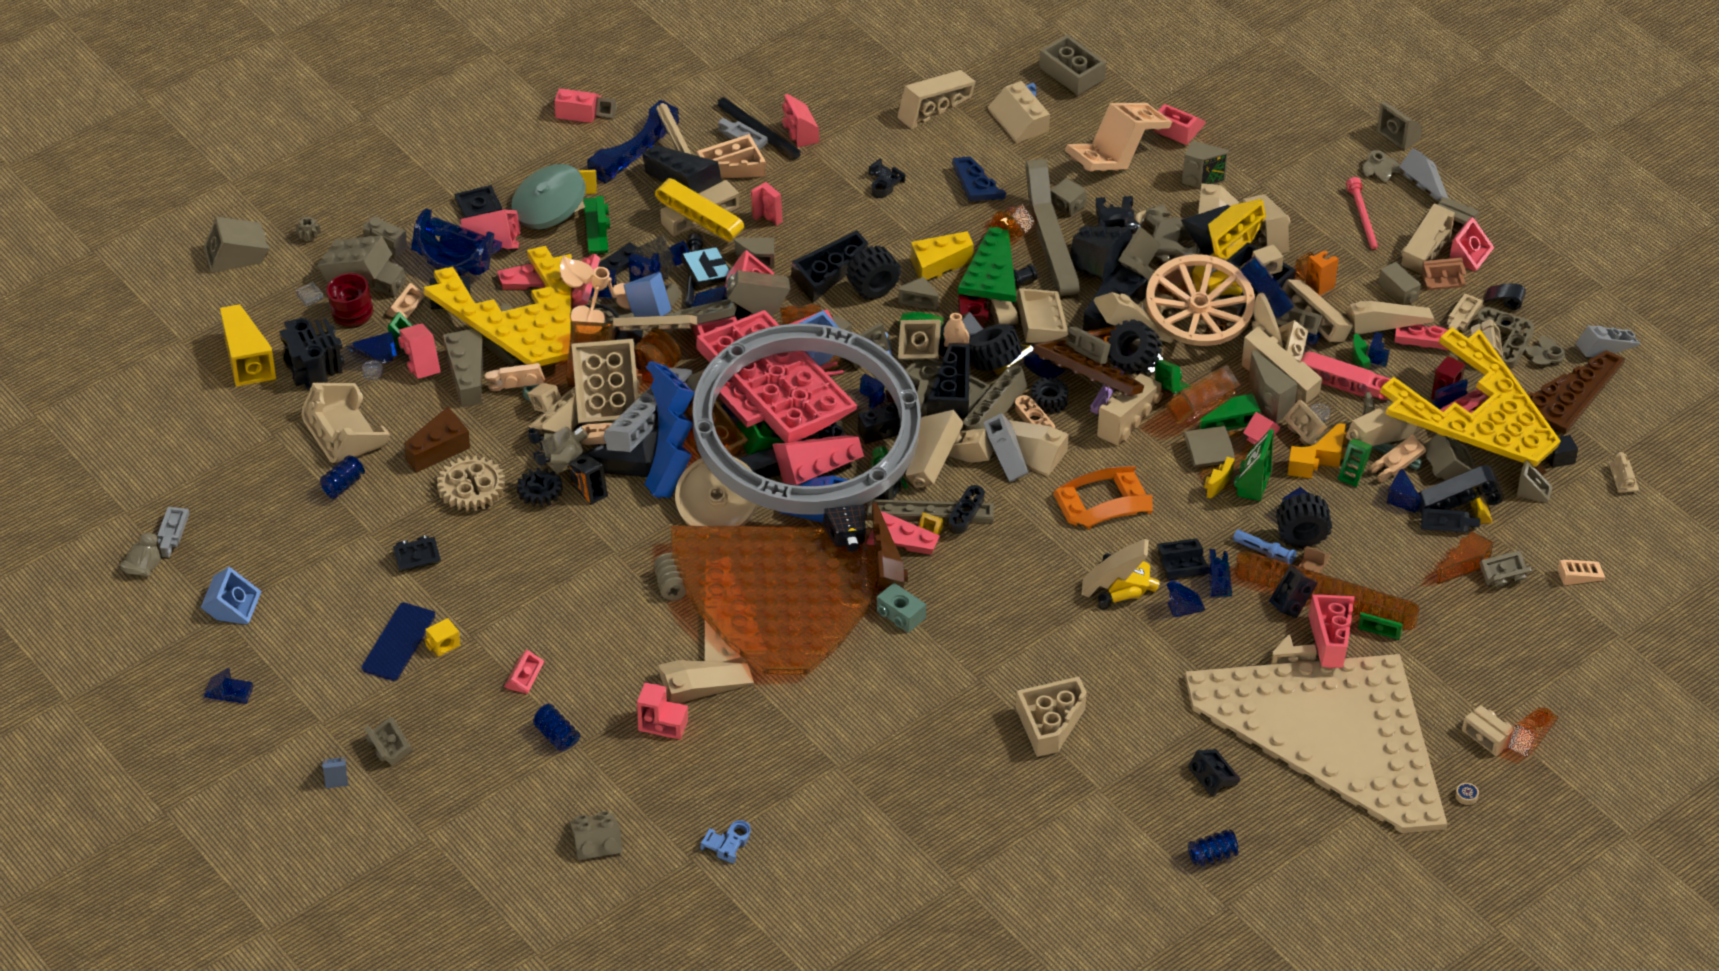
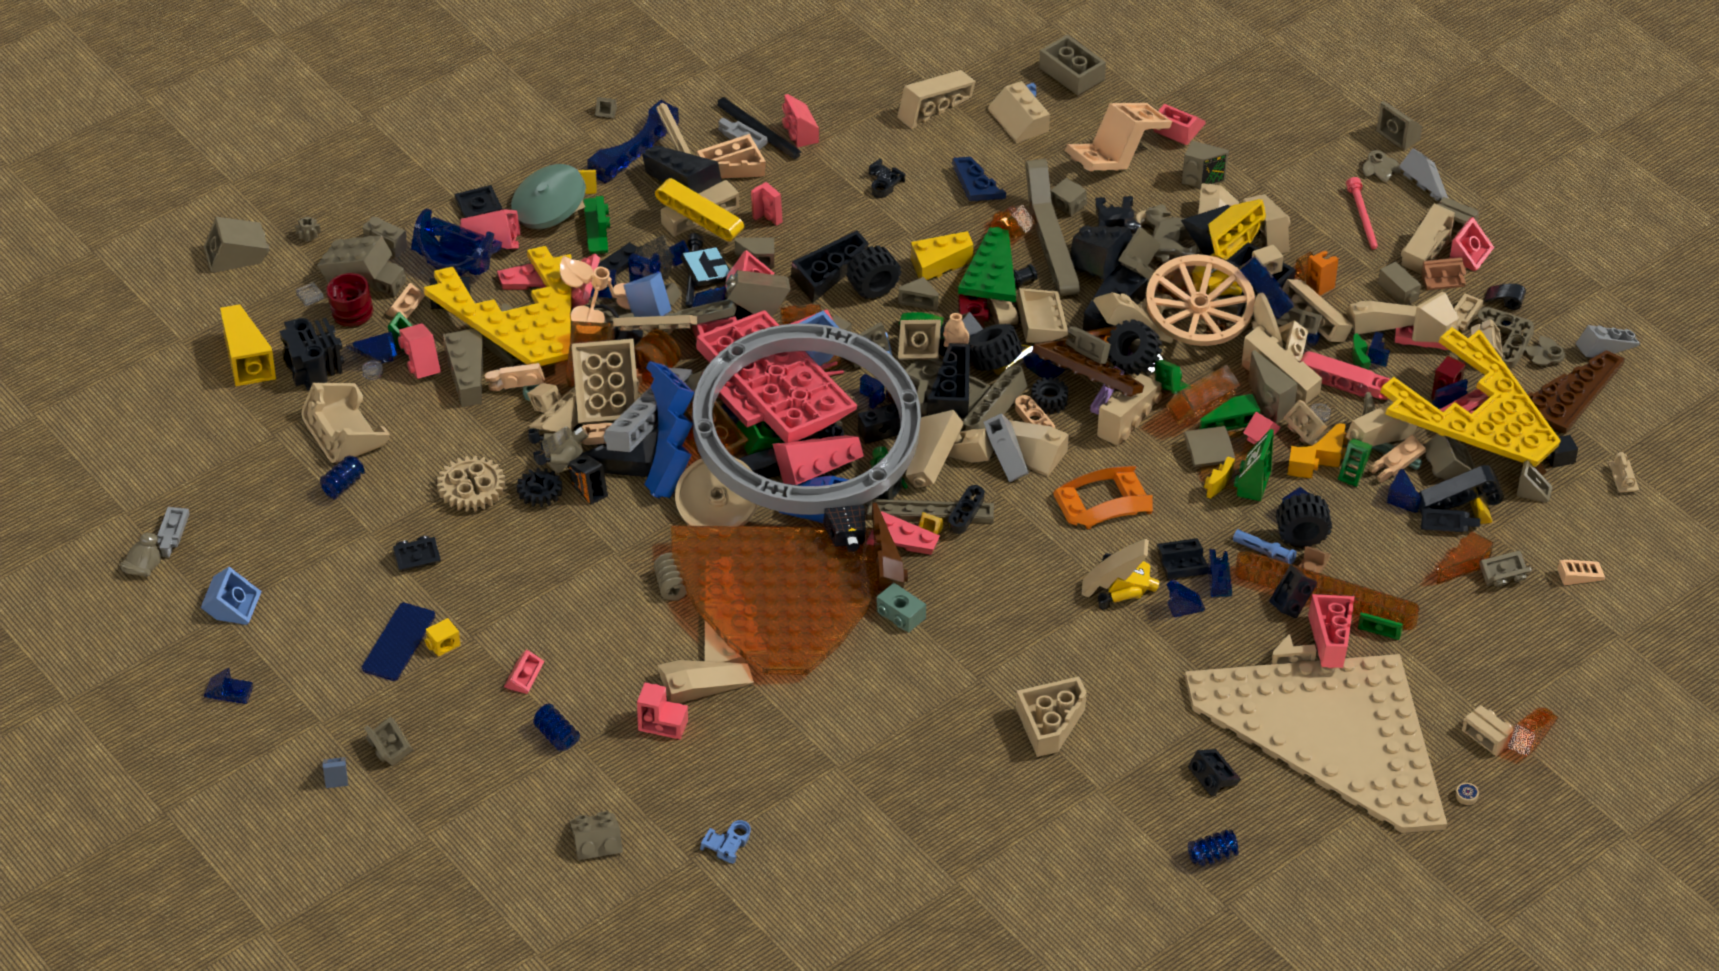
reddish brown wedge [404,407,470,473] -> none
coral slope [555,88,601,123] -> none
none -> tan slope [1412,291,1459,342]

